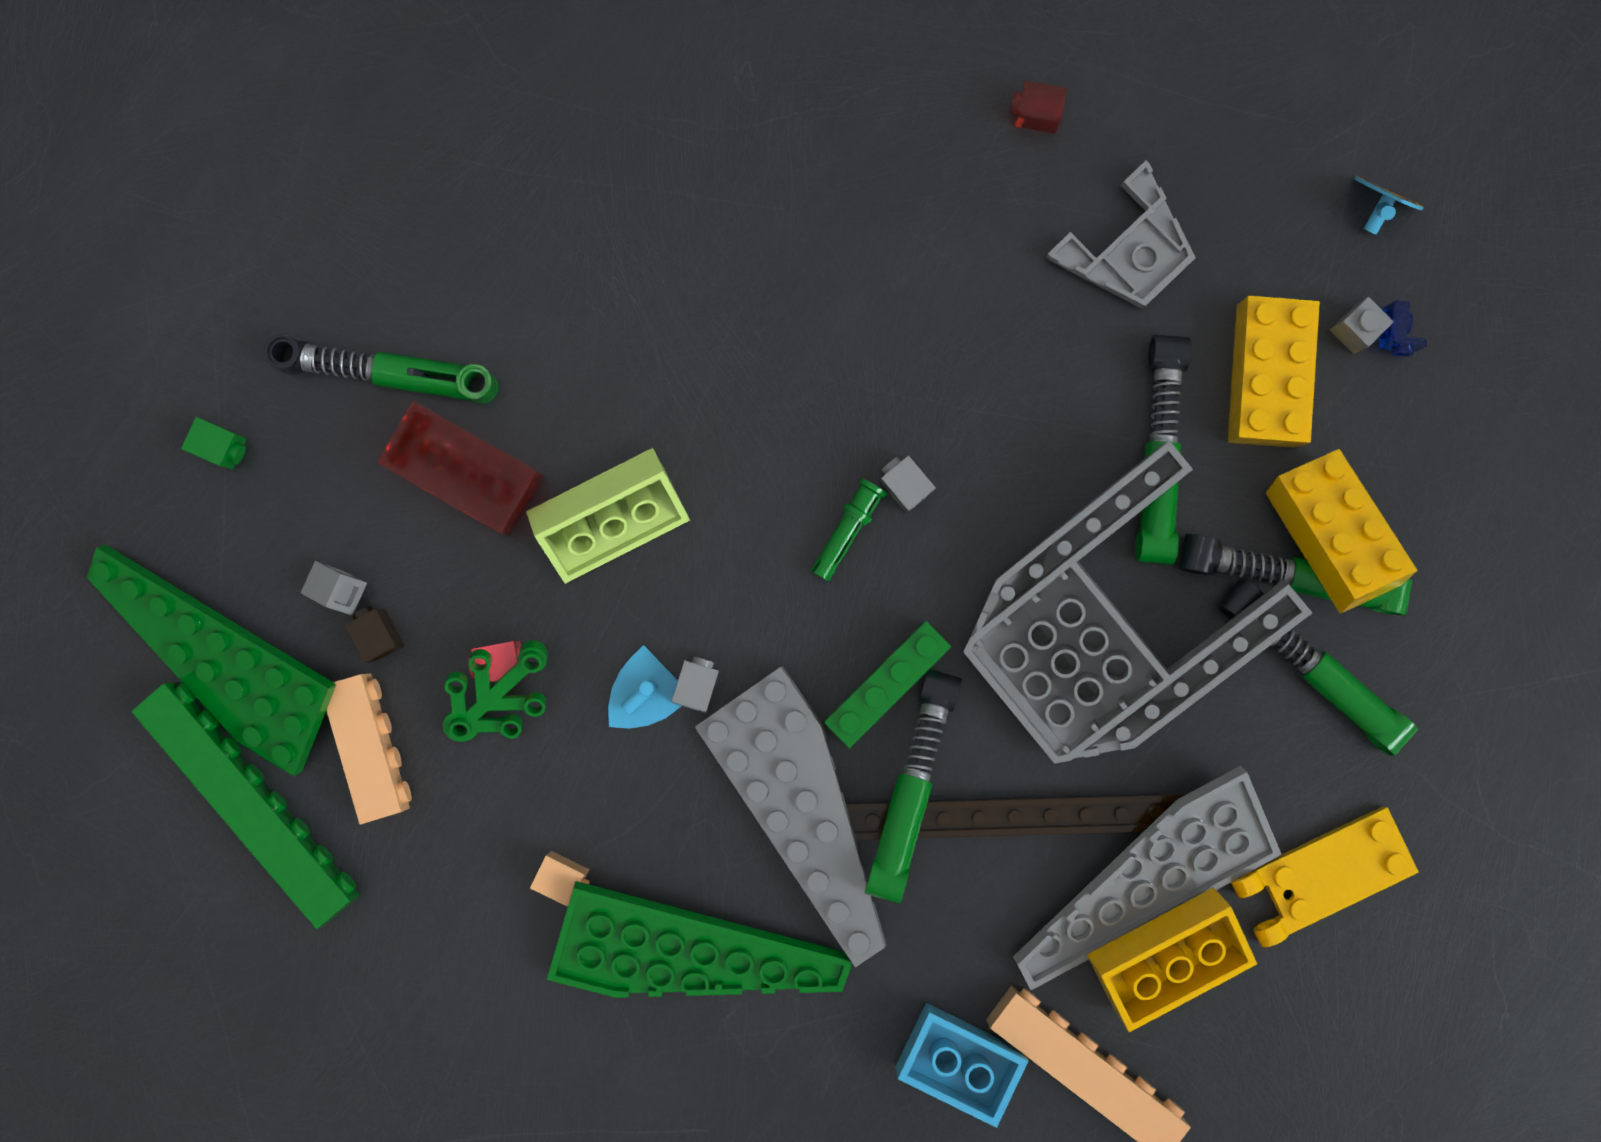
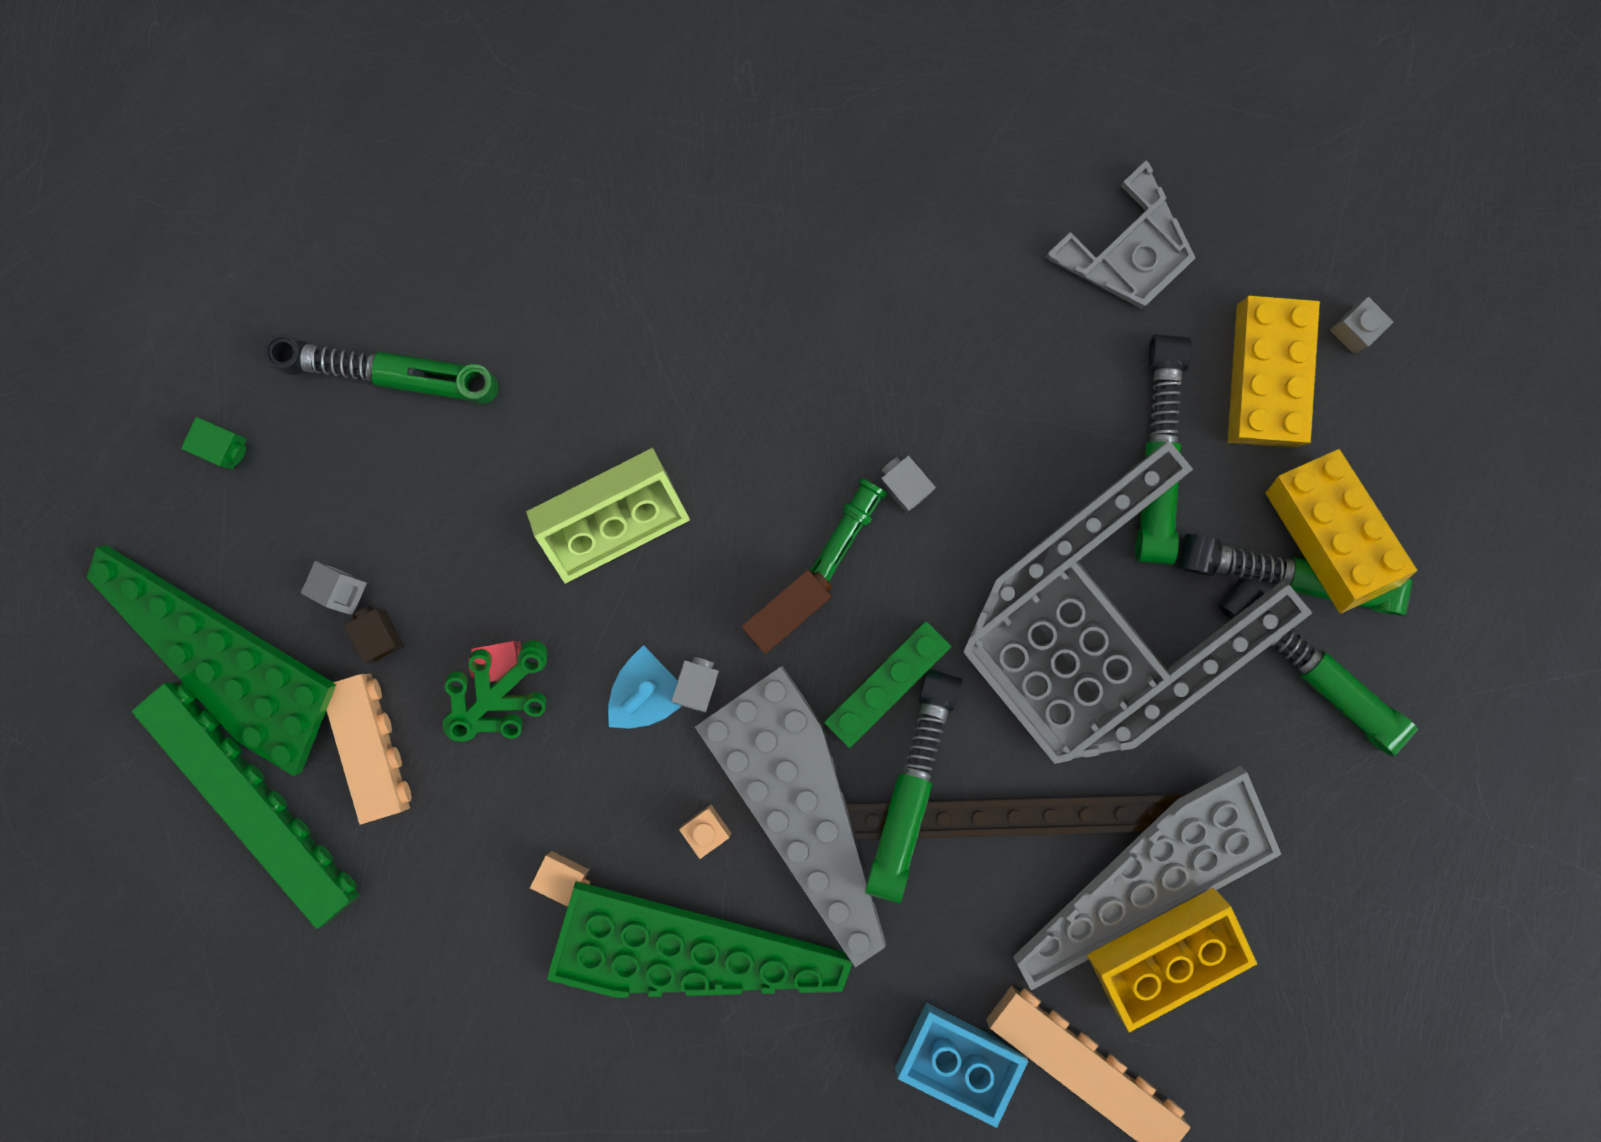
clear red brick [377,401,544,537] -> none
clear red brick [1011,81,1067,134] -> none
yellow hinge [1231,806,1419,947] -> none
medium azure shield [1354,176,1424,235] -> none
clear blue bracket [1379,300,1427,357] -> none
none -> light nougat brick [679,804,731,859]
none -> reddish brown brick [741,570,832,654]

